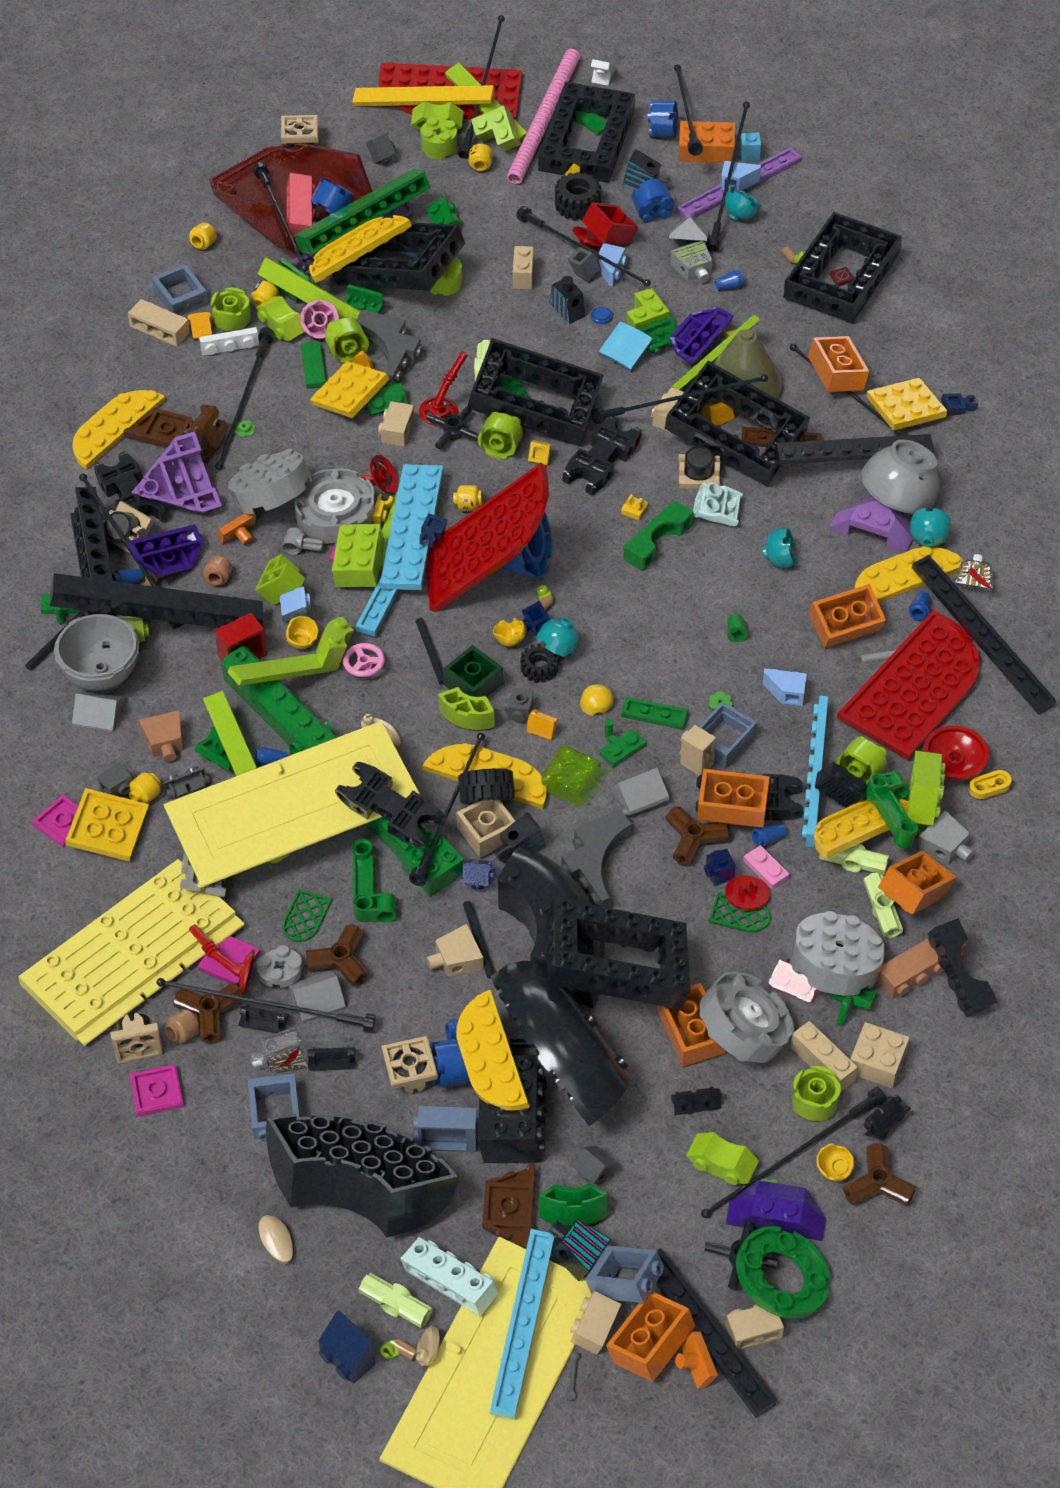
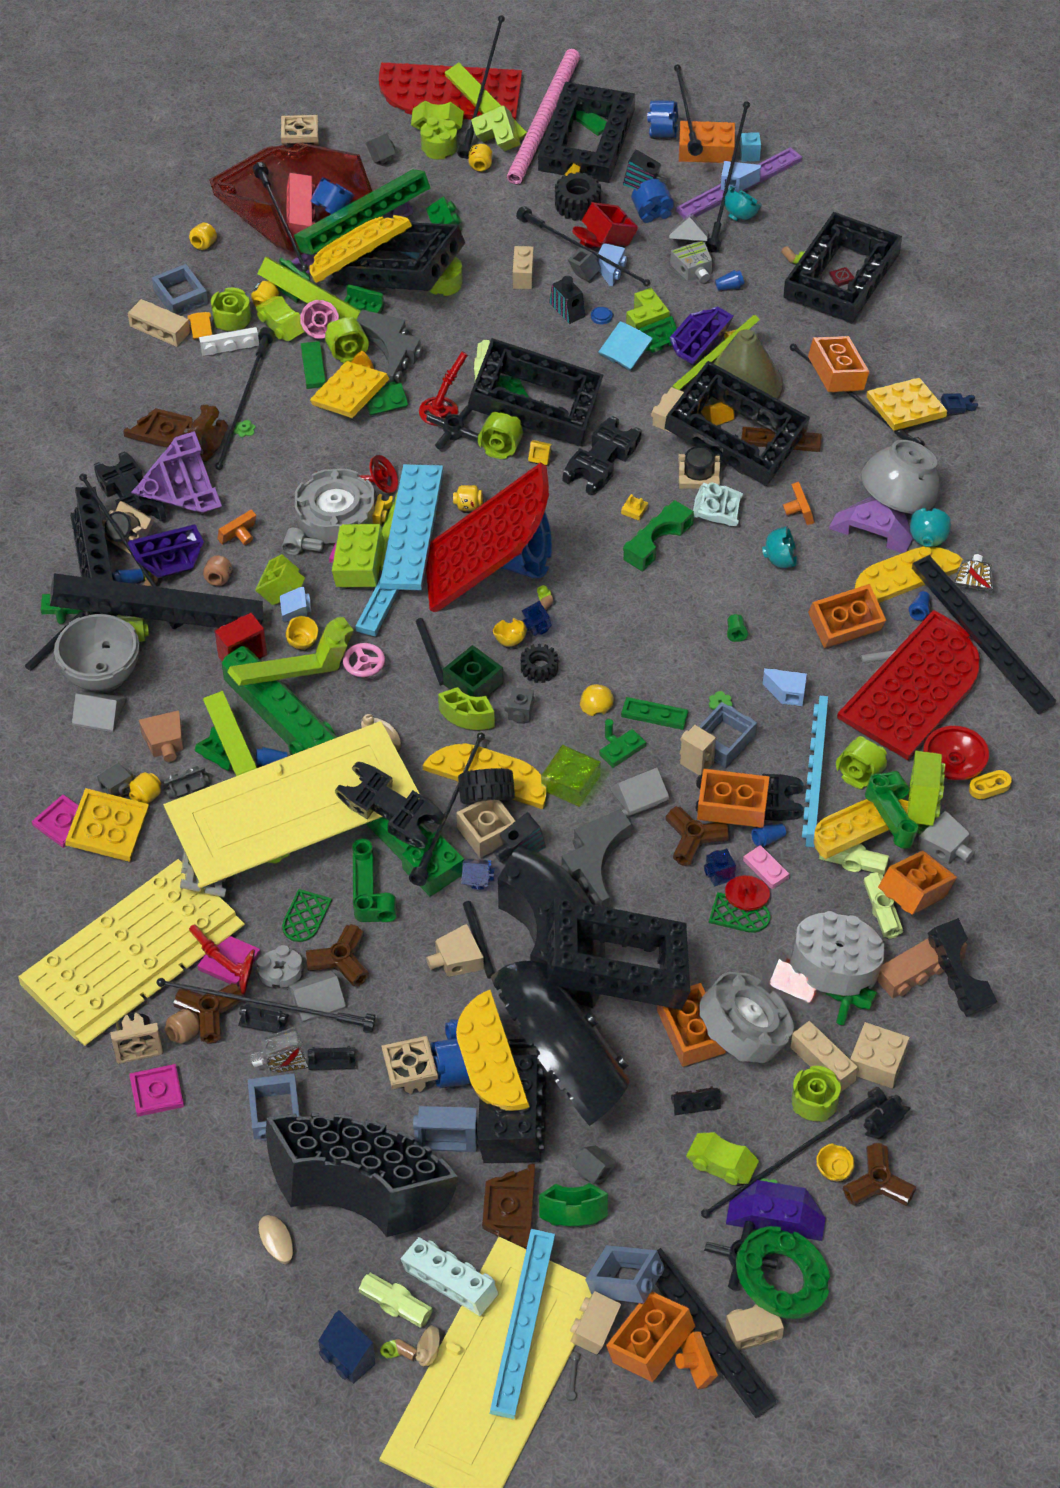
yellow plate [73,390,166,470] -> none
light grey piece [228,449,312,514] -> none
yellow tile [353,85,495,106] -> none
tan brick [378,401,414,446] -> none
dark blue plate [419,513,448,548] -> none
light orange tile [527,709,557,740] -> none
teal cylinder [536,618,579,657] -> none
black torso [548,1220,611,1281] -> none
white slope [591,59,616,85] -> none
black piece [591,374,768,424] -> none
black plate [775,434,935,465] -> none
black brick [815,762,867,808] -> none
none -> orange tile [783,482,814,525]

